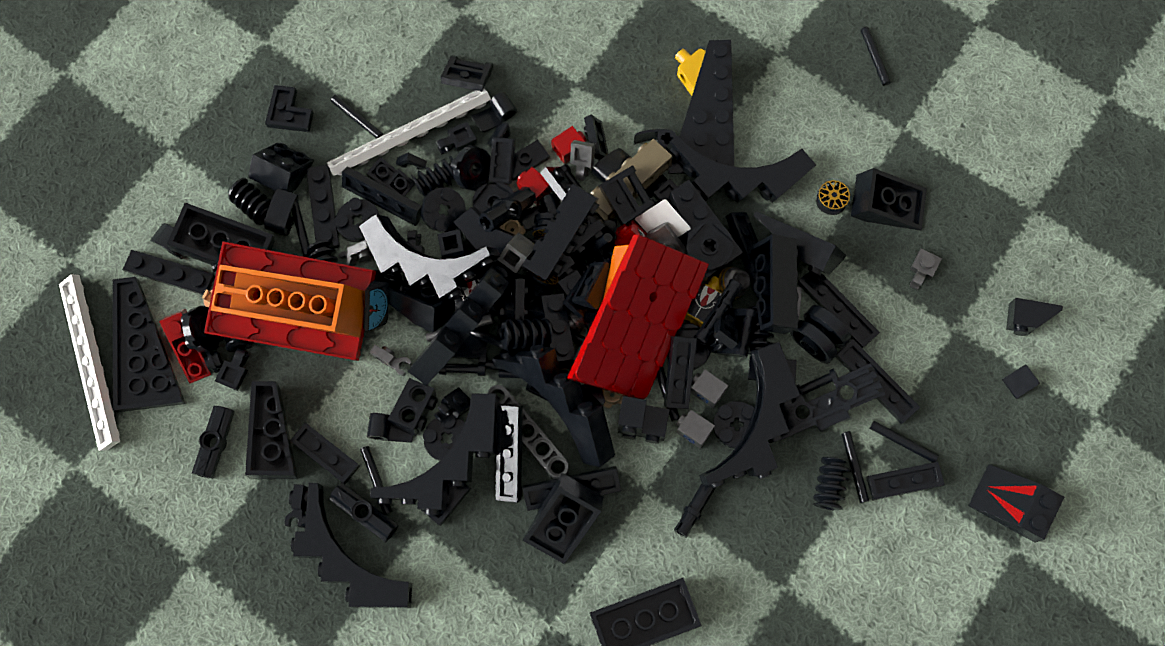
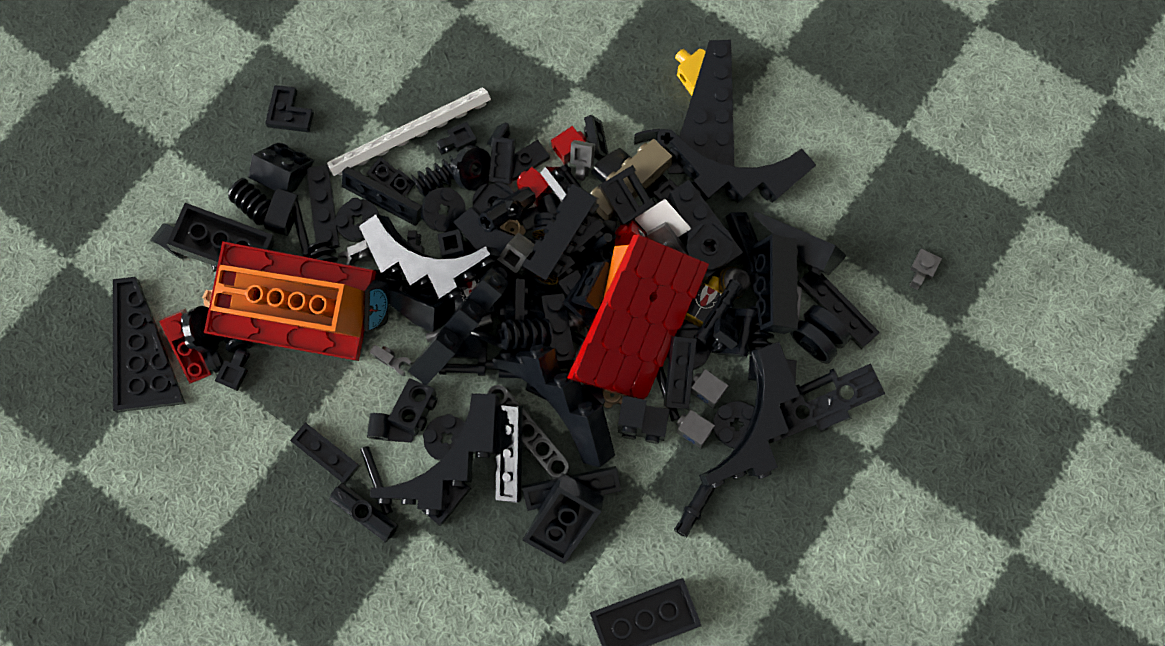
white plate [59,274,120,451] -> none
black plate [122,249,215,295] -> none
black piece [191,406,235,479] -> none
black wedge [245,381,298,479] -> none
black plate [285,484,308,528] -> none
black arch [291,483,413,608] -> none
black bar [331,95,383,139] -> none
black tile [396,152,427,170] -> none
black plate [434,387,471,422] -> none
black plate [441,55,493,92] -> none
black panel [471,92,517,132] -> none
black piece [813,457,851,510] -> none
black wheel [816,180,850,215] -> none
black plate [836,339,920,424] -> none
black bar [841,431,869,503] -> none
black slope [851,168,927,231] -> none
black bar [860,26,891,86] -> none
black plate [866,462,945,501] -> none
black bar [869,421,939,463] -> none
black slope [968,464,1065,543] -> none
black slope [1002,364,1040,399] -> none
black slope [1006,298,1063,336] -> none

